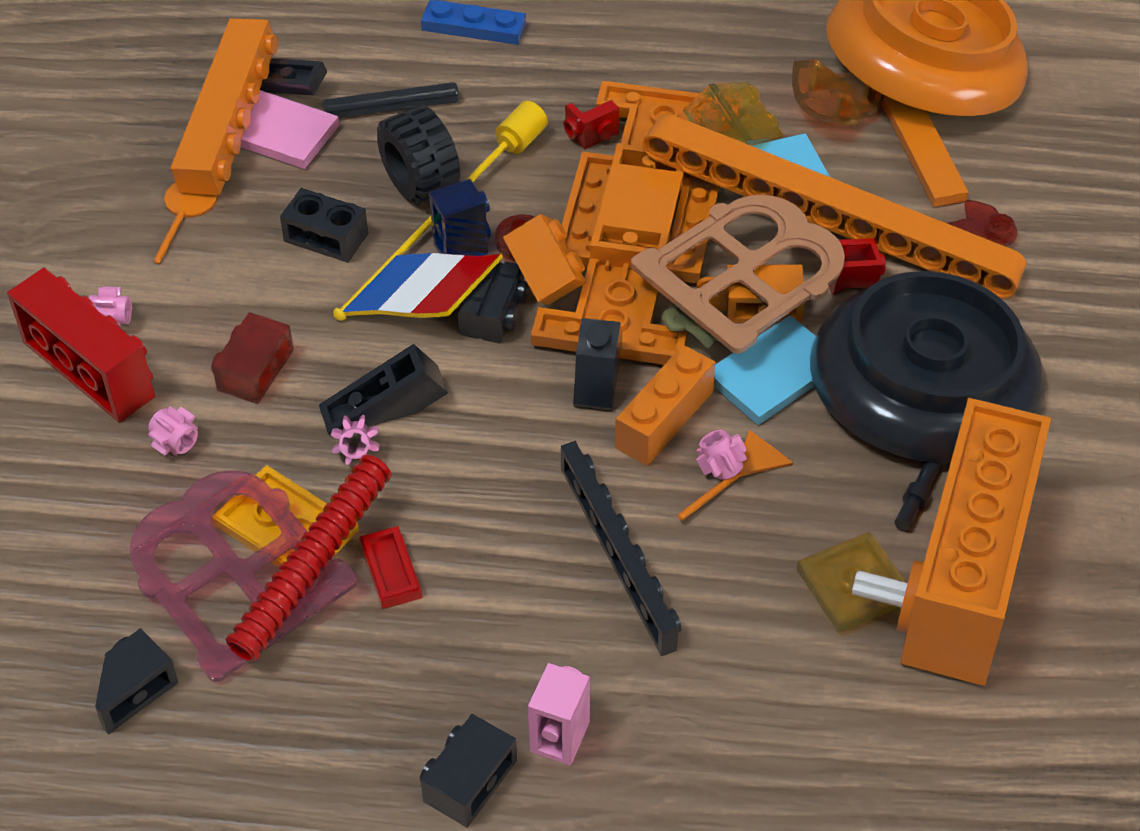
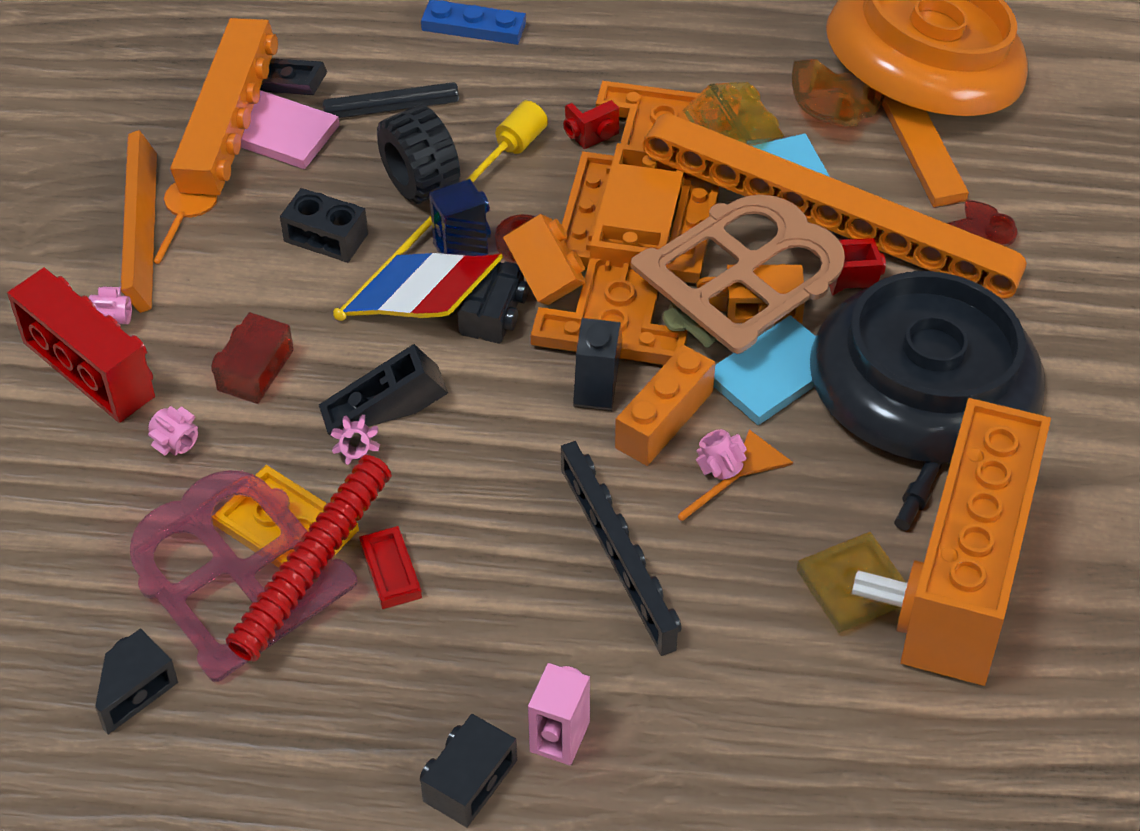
none -> orange tile [121,130,157,313]

